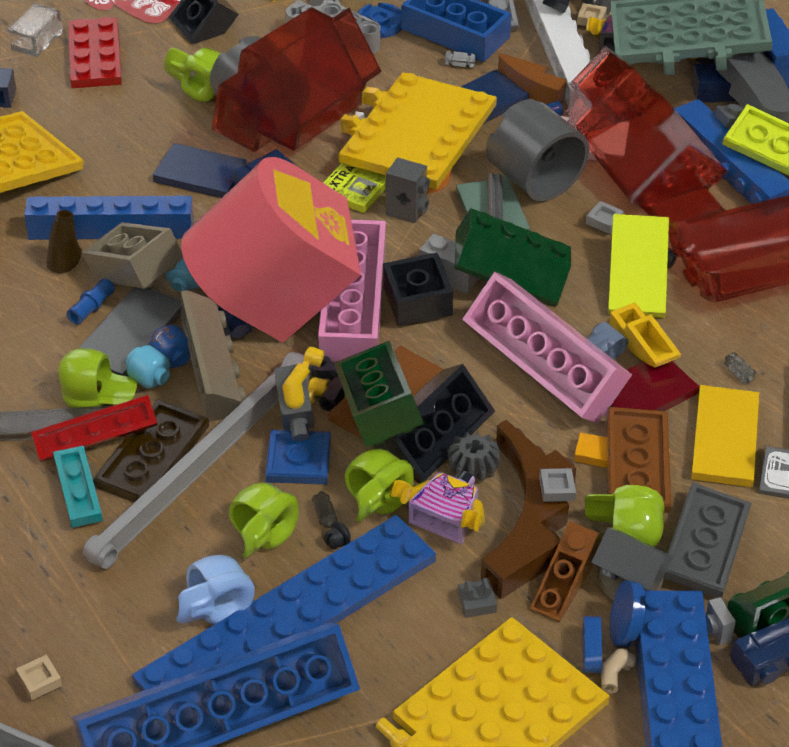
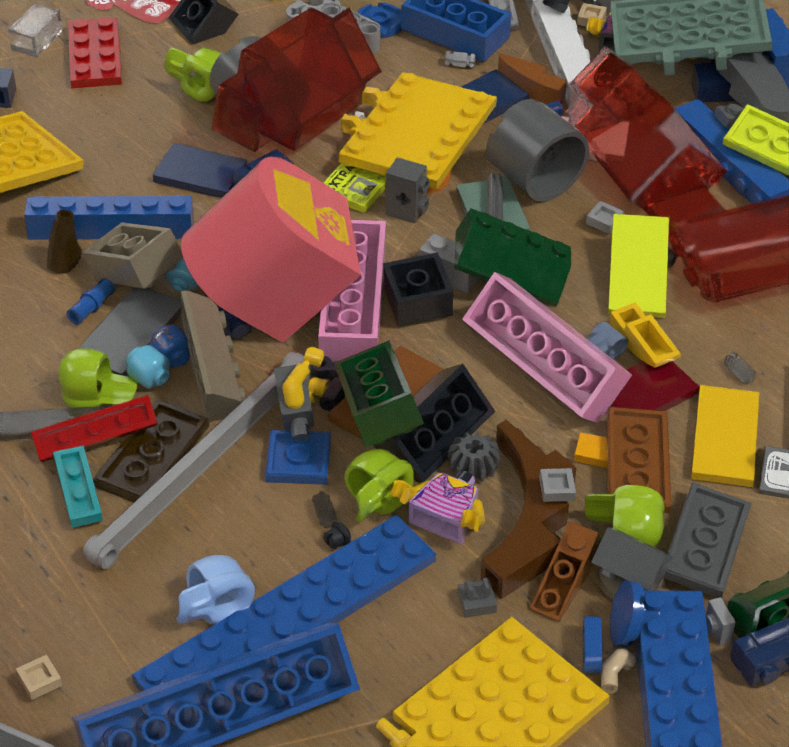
lime piece [229,482,299,558] -> none

